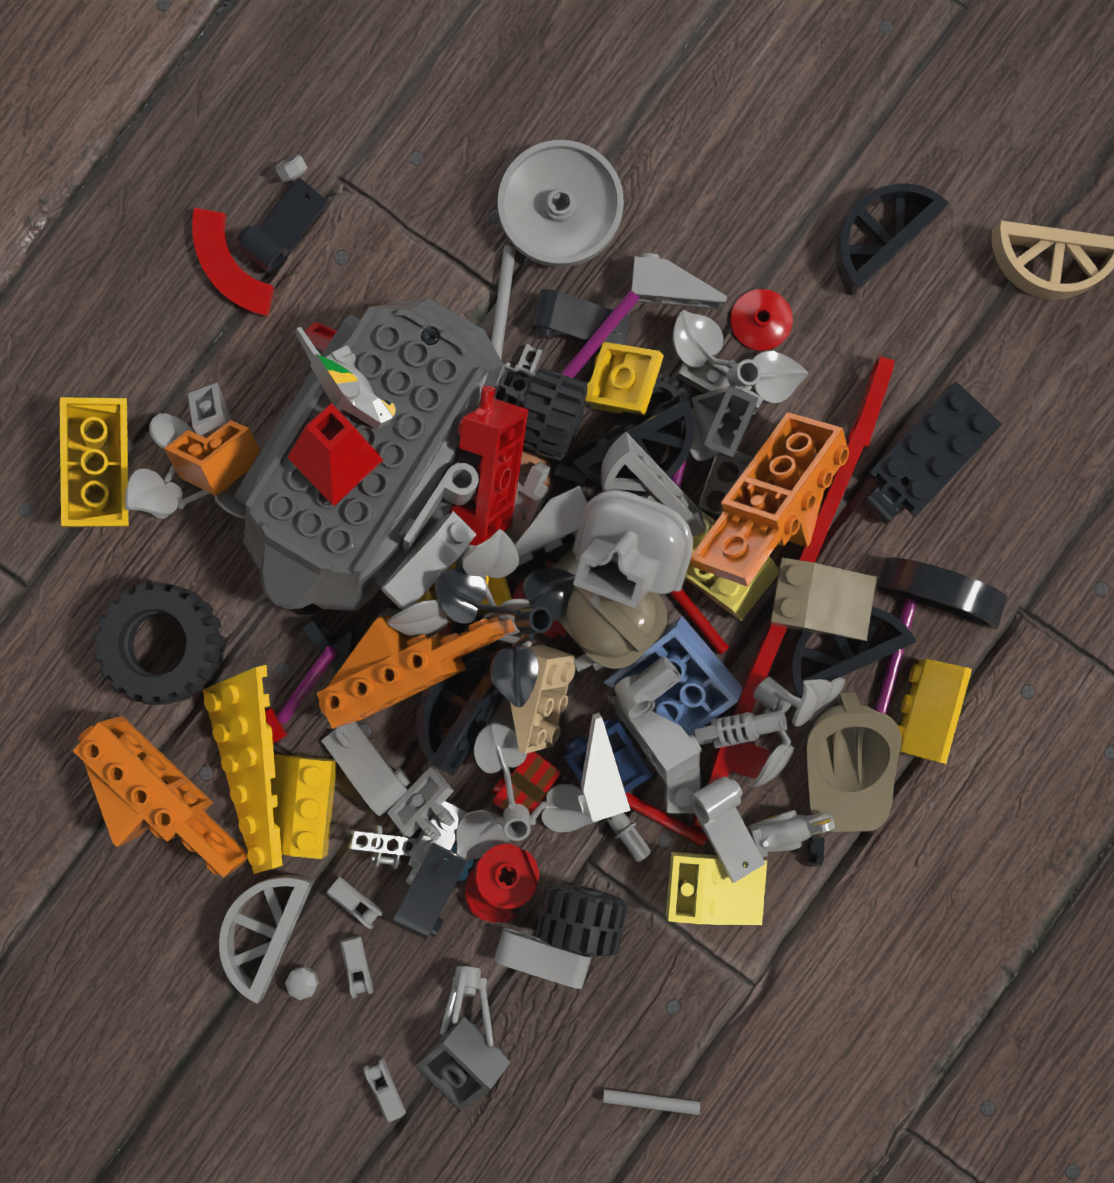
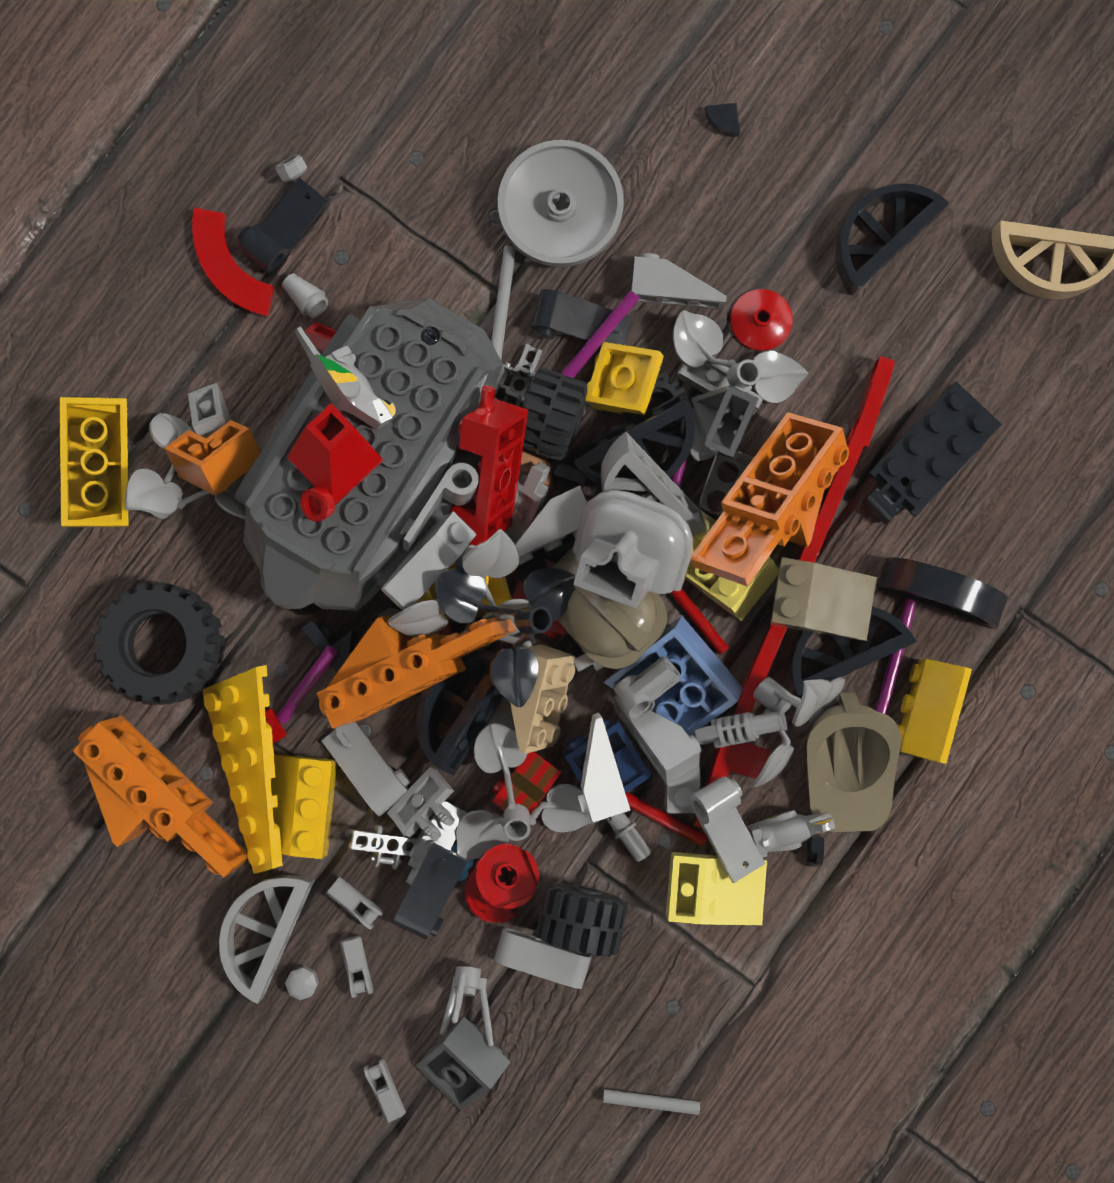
none -> light grey cone [282,273,328,318]
none -> red tile [300,486,335,522]
none -> black tile [705,103,740,137]

